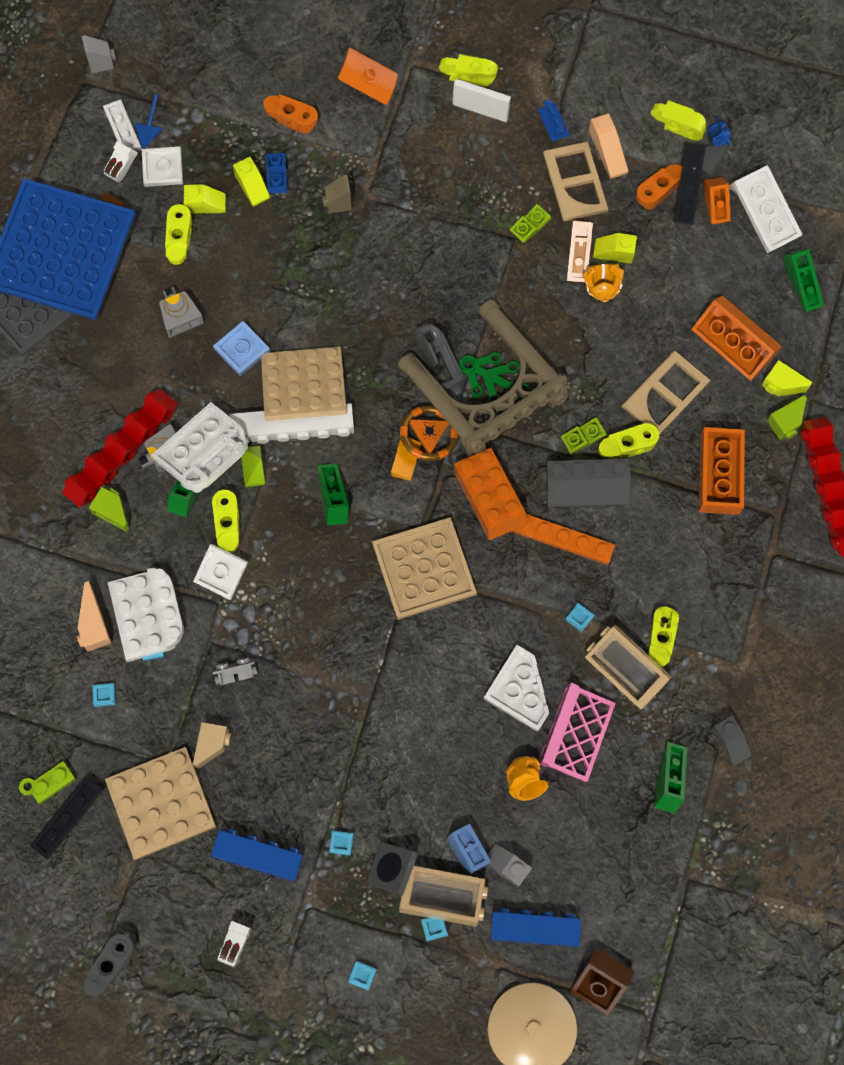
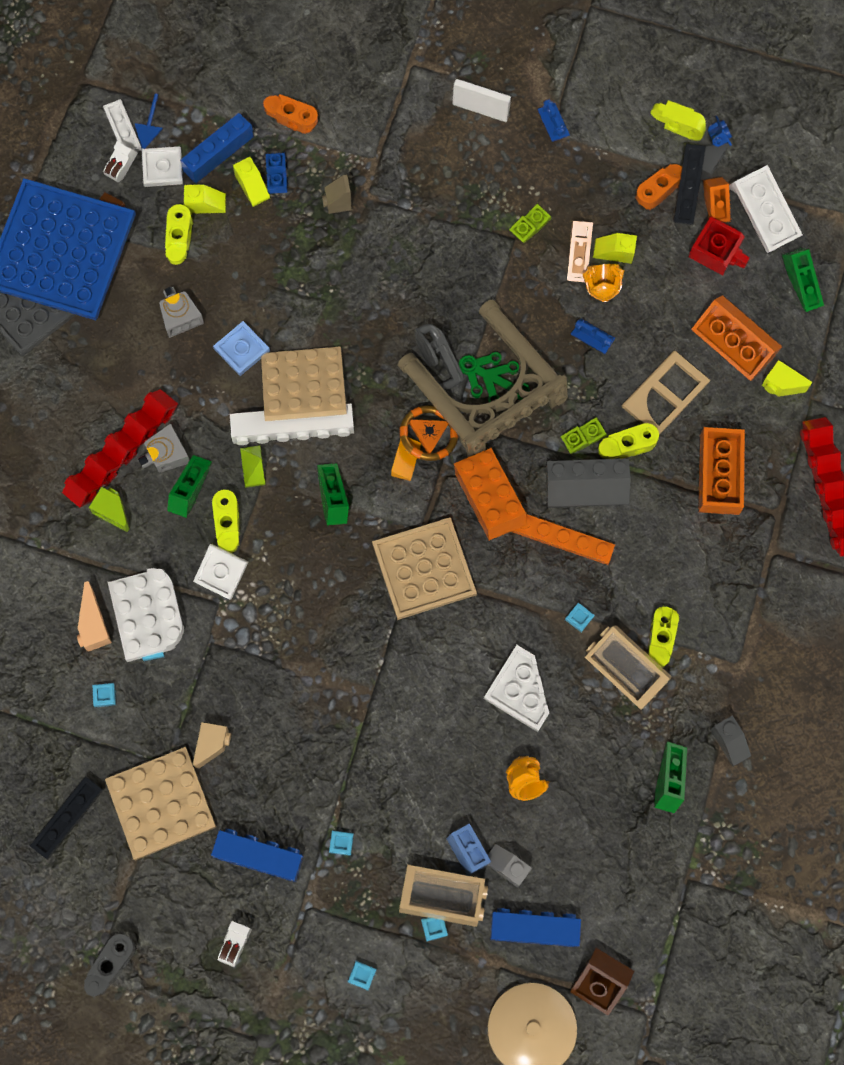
lime hinge [19,761,76,804] -> none
light grey slope [82,35,116,73] -> none
white plate [151,402,248,493] -> none
light grey hinge [213,657,257,686] -> none
orange shield [338,47,398,105] -> none
dark grey tile [366,842,418,896] -> none
neon yellow piece [439,54,498,86] -> none
bright pink fence [538,683,616,782] -> none
tan window [543,142,608,221] -> none
light nougat slope [589,113,629,179] -> none
lime slope [767,395,807,441] -> none
none -> blue brick [180,113,254,184]
none -> blue hinge [571,319,615,354]
none -> red hinge [689,216,750,276]

